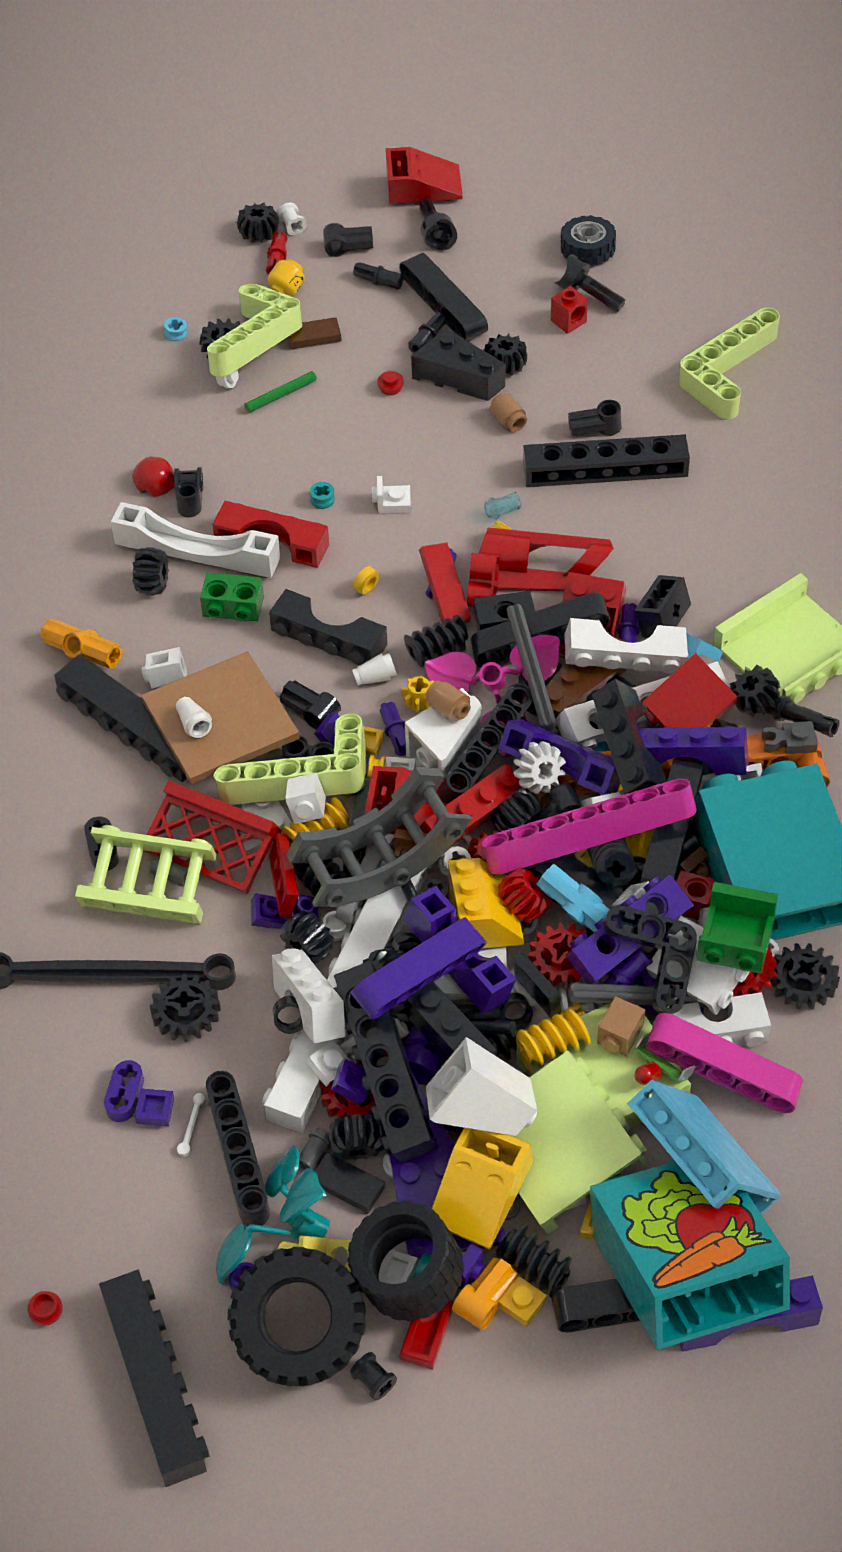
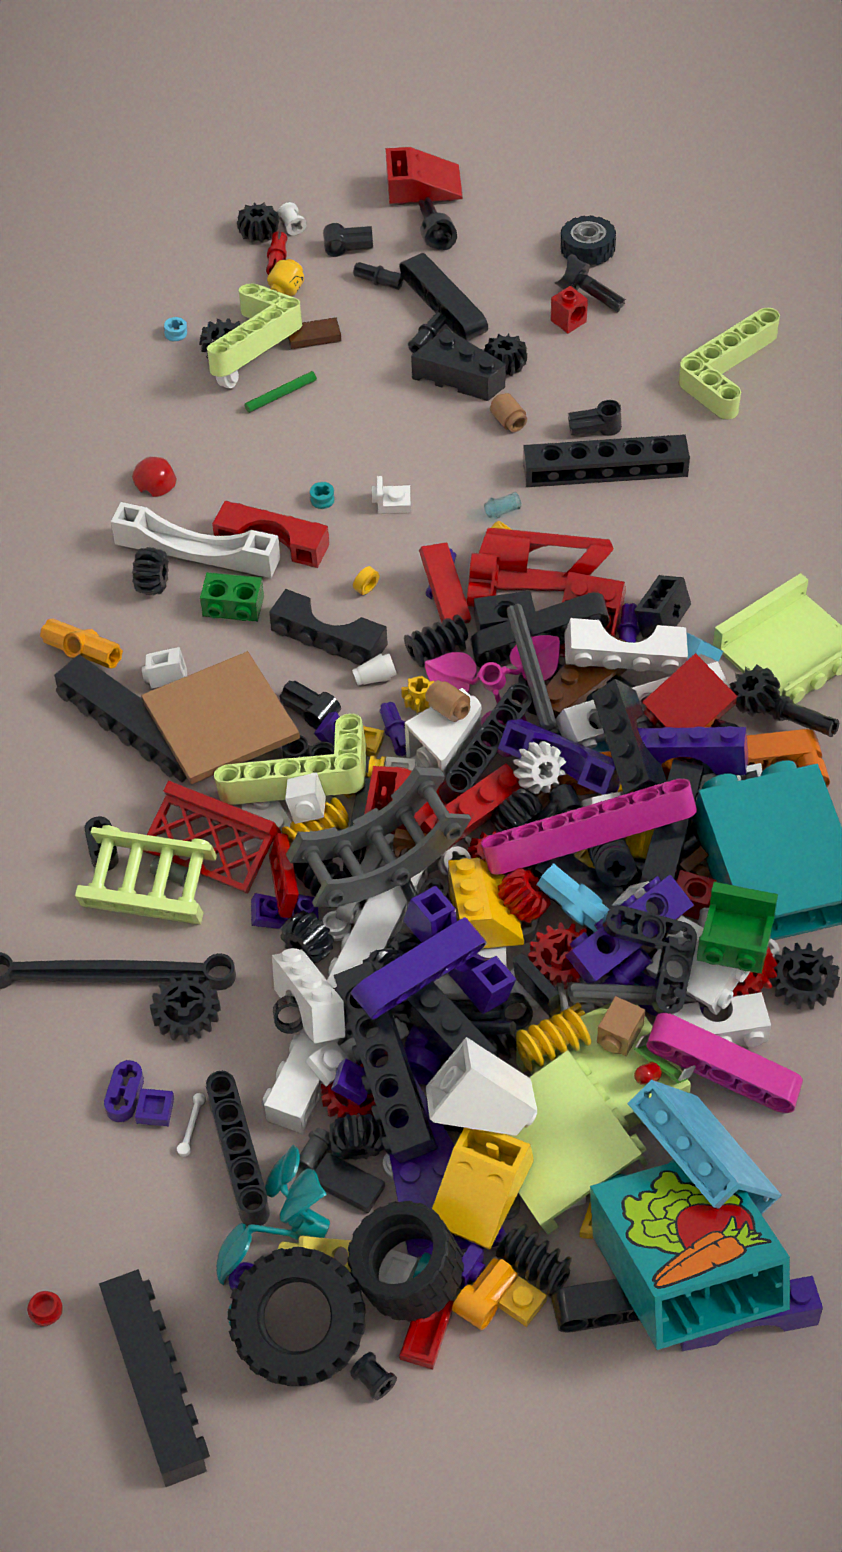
black piece [174,467,204,517] -> none
white cone [176,697,212,738] -> none
red plate [377,371,404,395] -> none
dark grey plate [761,721,818,754] -> none

